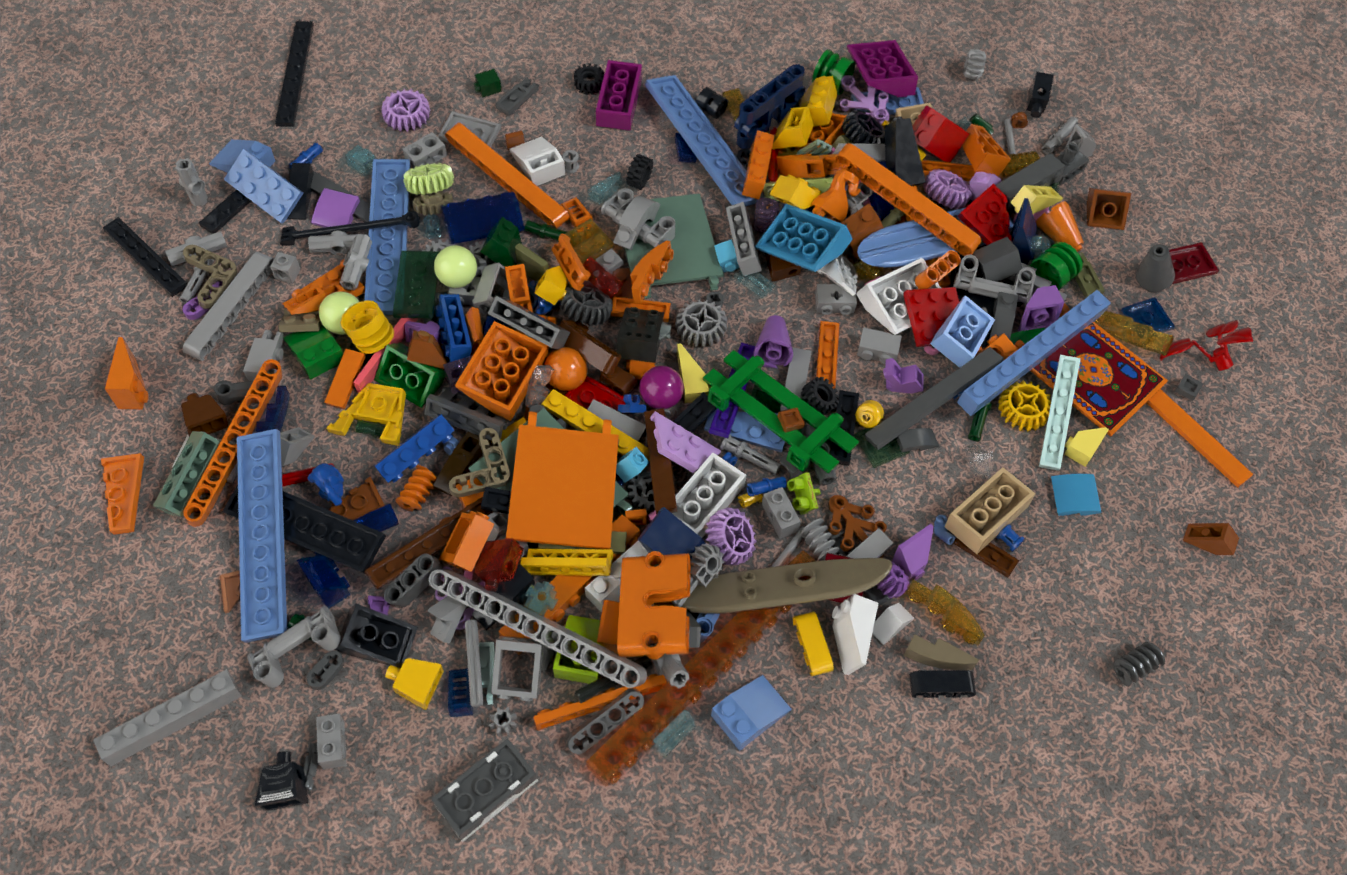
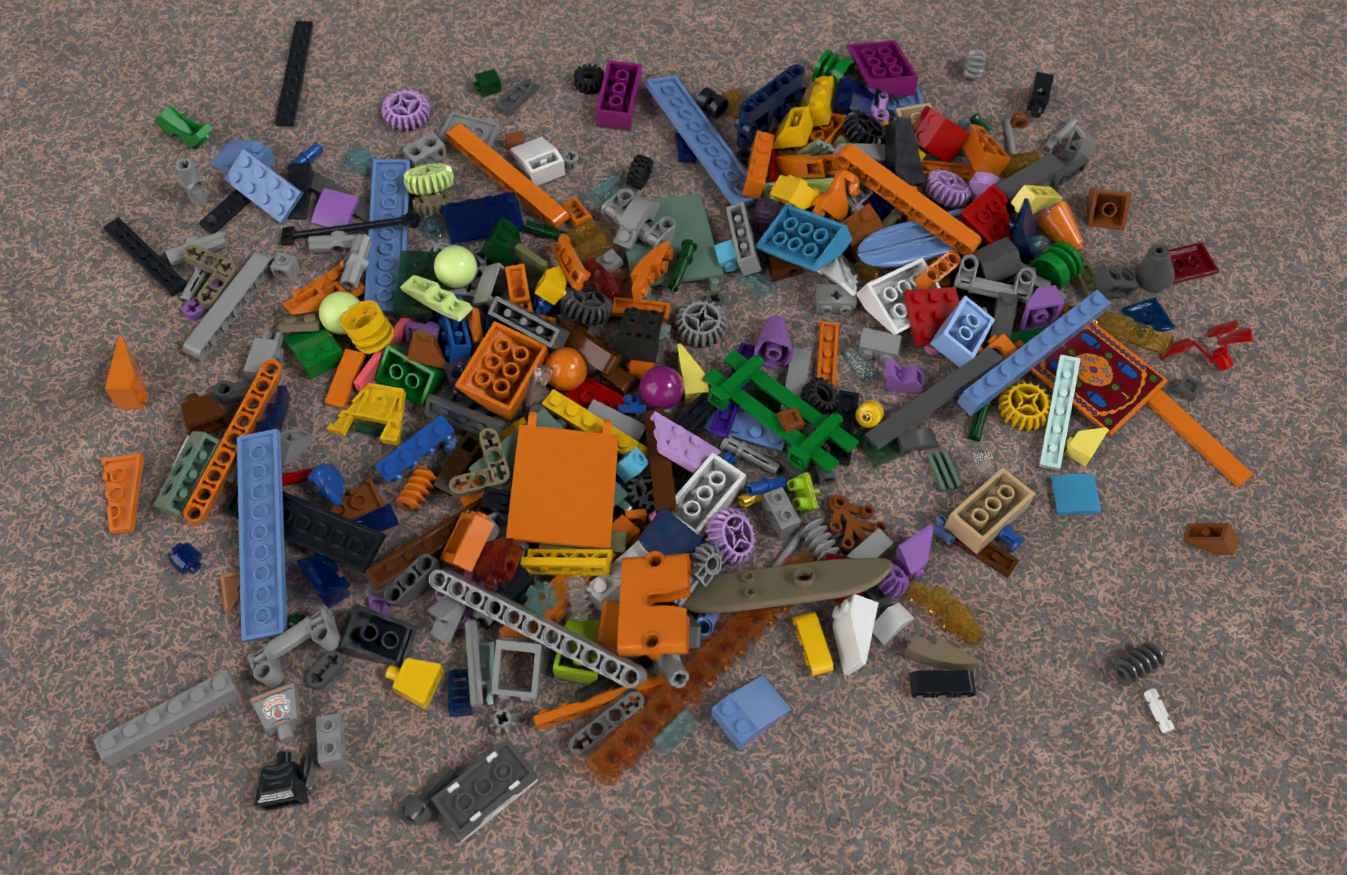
none -> green arch [154,105,213,148]
none -> clear blue head [168,542,202,575]
none -> light grey torso [250,683,302,743]
none -> dark grey piece [397,766,457,826]
none -> yellowish green slope [400,275,473,322]
none -> clear piece [562,574,594,622]
none -> dark green pin [667,239,698,292]
none -> clear blue slope [832,78,874,115]
none -> clear light blue axle [844,347,874,381]
none -> sand green tile [927,450,962,493]
none -> dark grey brick [1091,266,1140,298]
none -> white axle [1144,689,1174,733]

